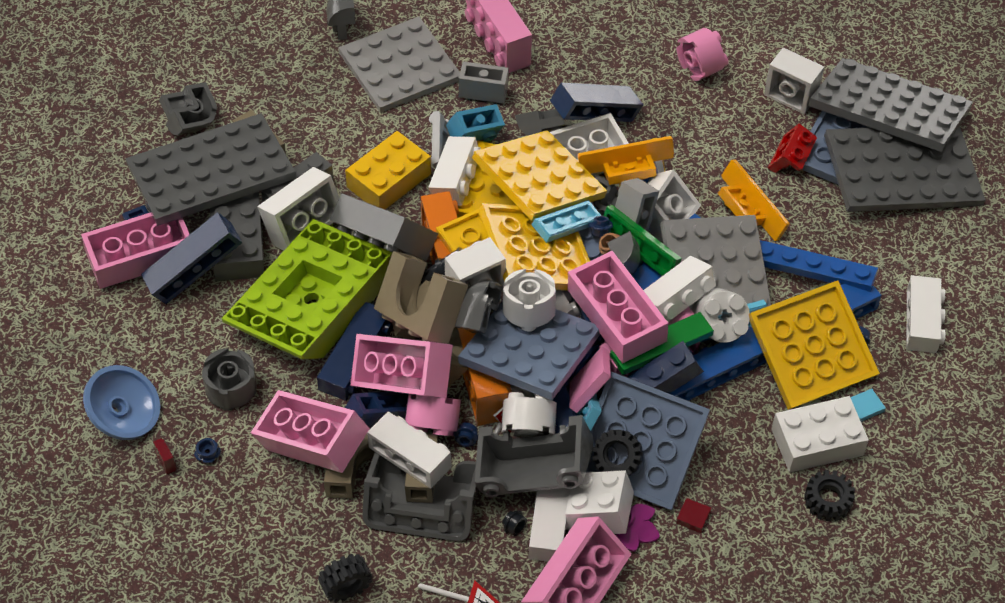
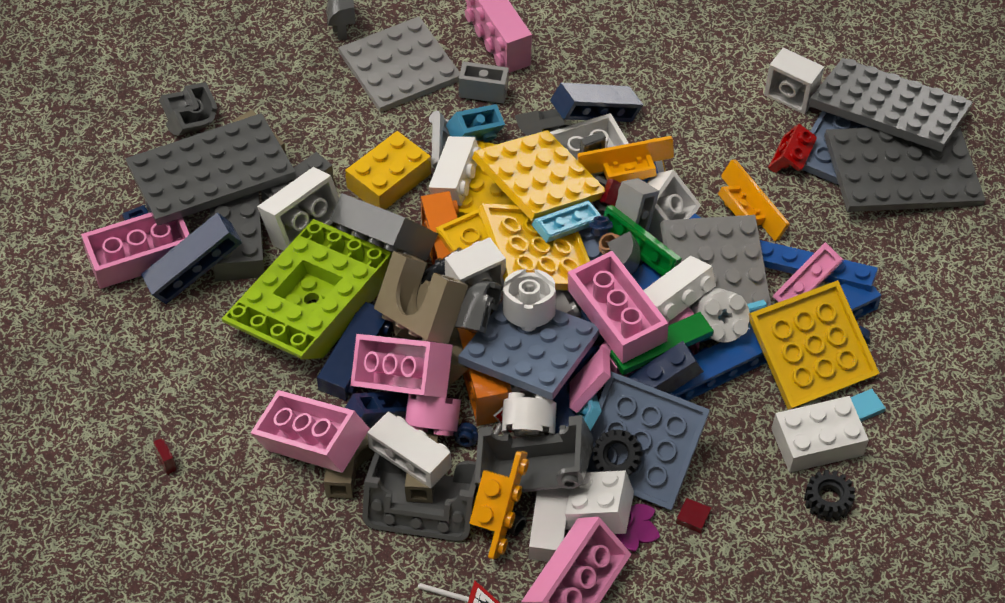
medium blue dish [83,365,160,440] -> none
dark blue plate [194,438,221,463] -> none
dark grey brick [202,348,257,410] -> none
black tyre [318,554,373,602] -> none
bright pink brick [676,28,728,81] -> none
white brick [906,275,945,353] -> none
none -> light orange bracket [469,451,529,559]
none -> dark grey tile [579,131,606,153]
none -> dark red tile [600,178,621,206]
none -> bright pink tile [773,242,844,302]

